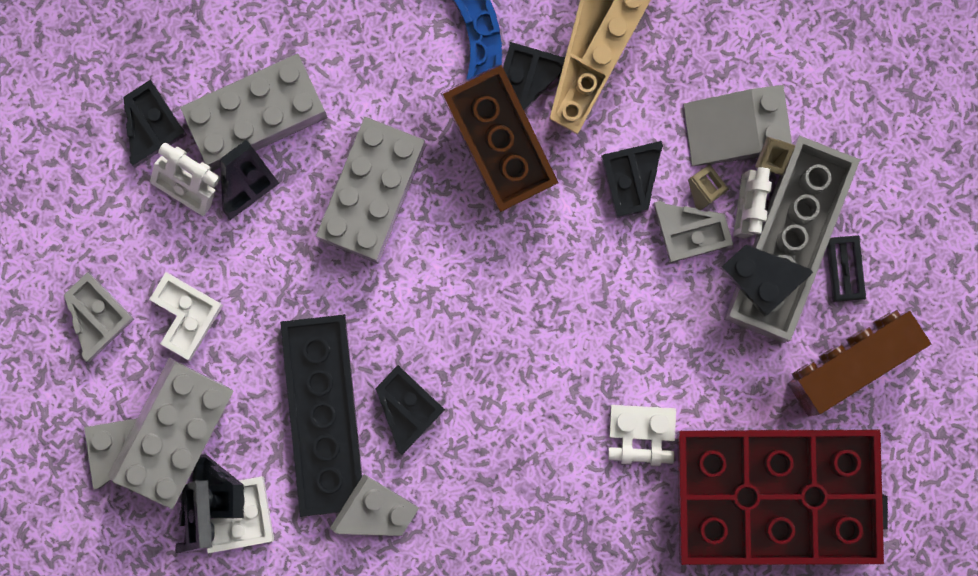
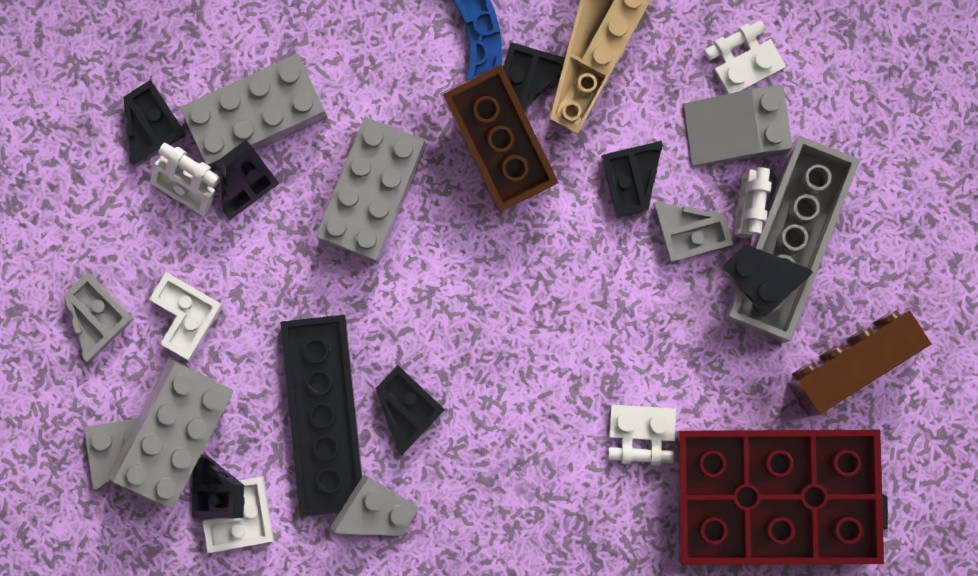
black wing [175,480,215,554] -> none
dark tan slope [688,165,729,211] -> none
dark tan slope [755,136,795,176] -> none
black tile [827,235,866,302] -> none
none -> white plate [704,20,786,94]

